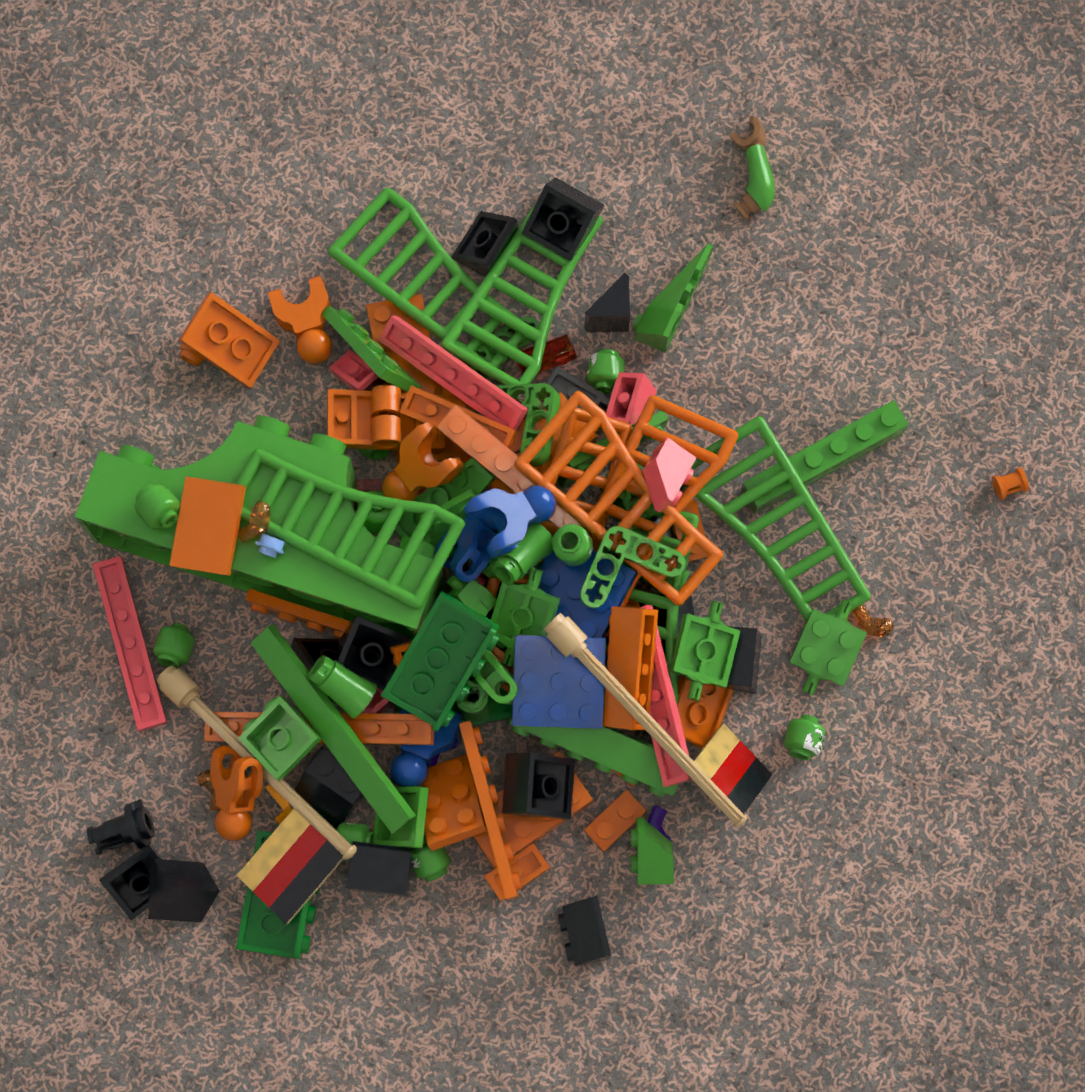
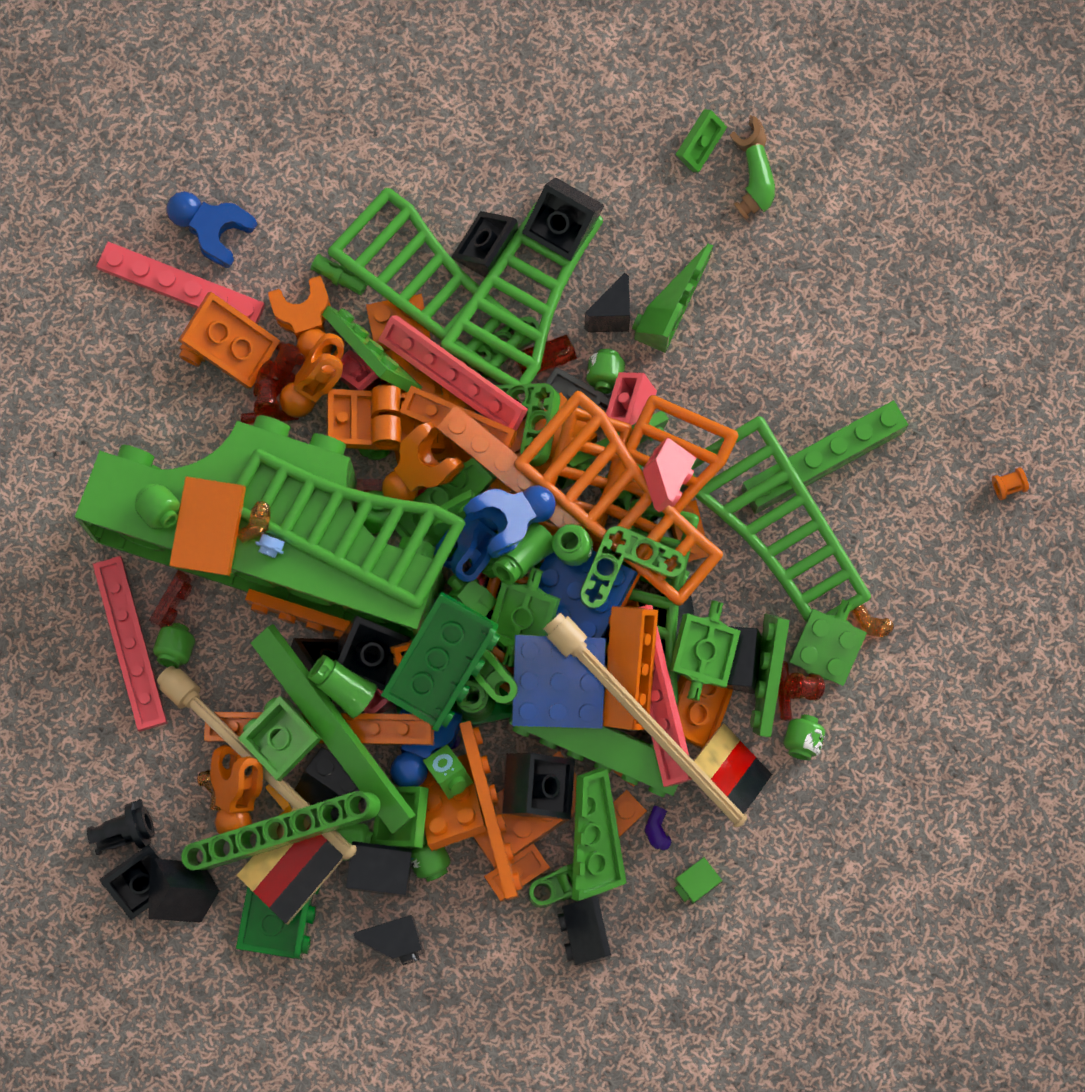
bright green slope [631,817,674,885] -> none
none -> coral plate [96,242,265,324]
none -> clear red plate [149,570,193,629]
none -> blue piece [166,191,258,268]
none -> bright green beam [181,791,380,870]
none -> clear red piece [241,379,299,424]
none -> clear red piece [257,341,305,395]
none -> orange piece [279,333,345,418]
none -> bright green pin [310,254,367,296]
none -> black slope [353,915,424,965]
none -> bright green brick [423,744,474,799]
none -> bright green piece [528,863,573,908]
none -> bright green wing [572,768,627,901]
none -> bright green brick [674,857,722,905]
none -> bright green plate [675,109,727,173]
none -> bright green wing [750,614,790,737]
none -> clear red piece [777,661,825,721]

